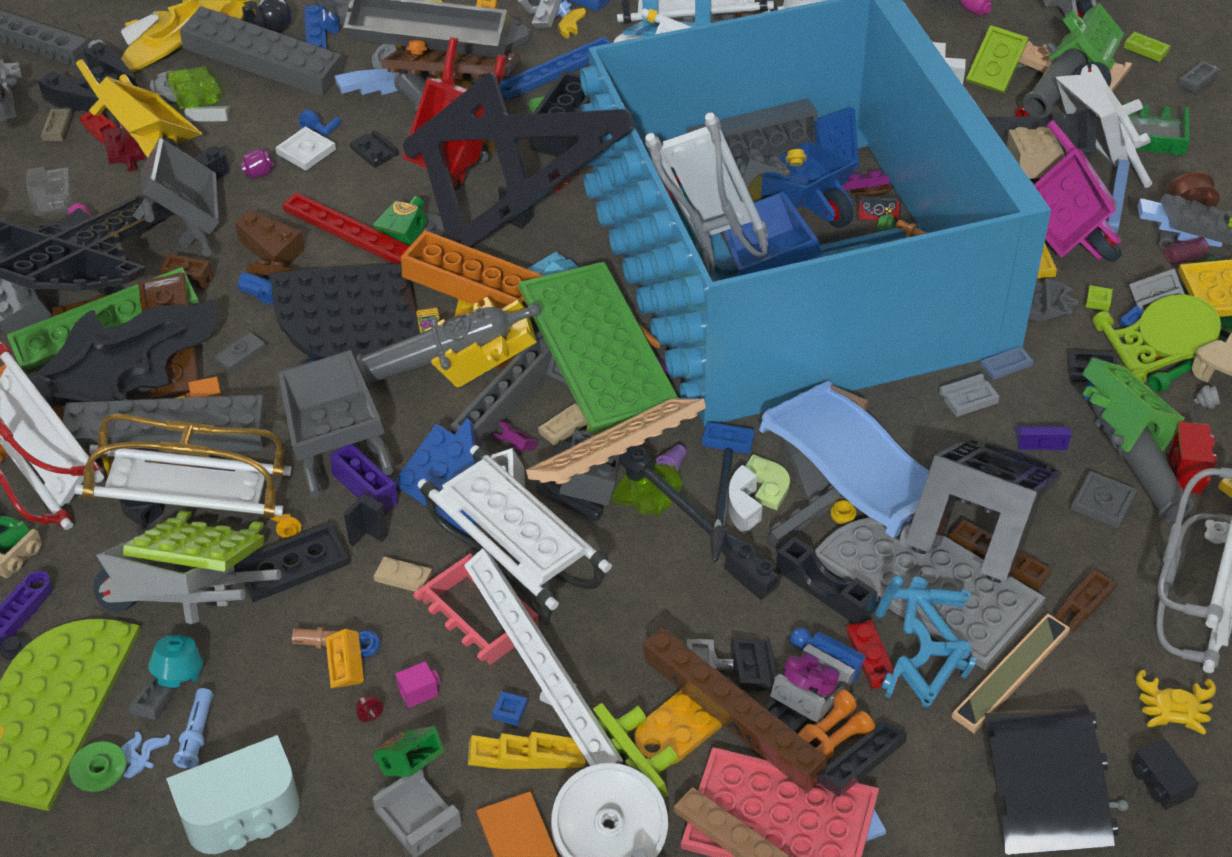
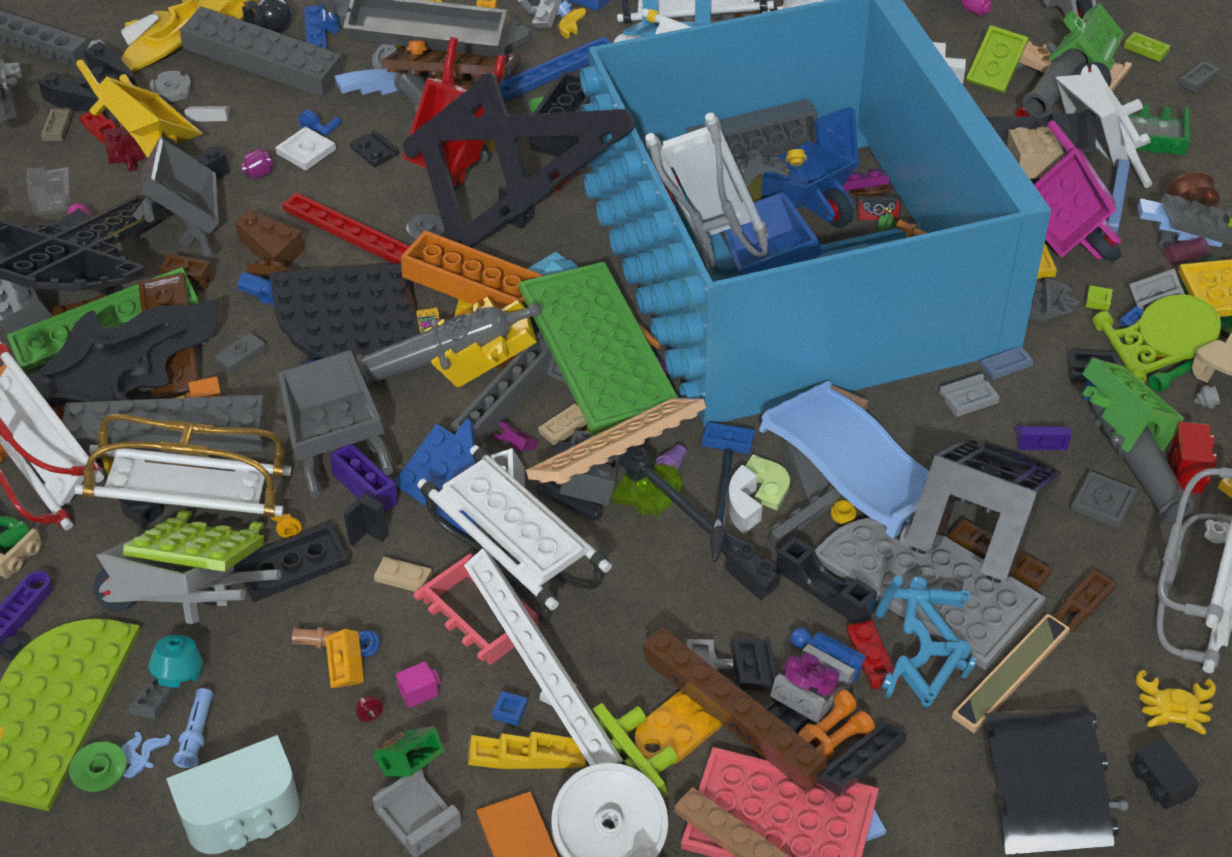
clear neon green plate [166,66,221,108] -> none
green torso [373,196,427,246] -> none

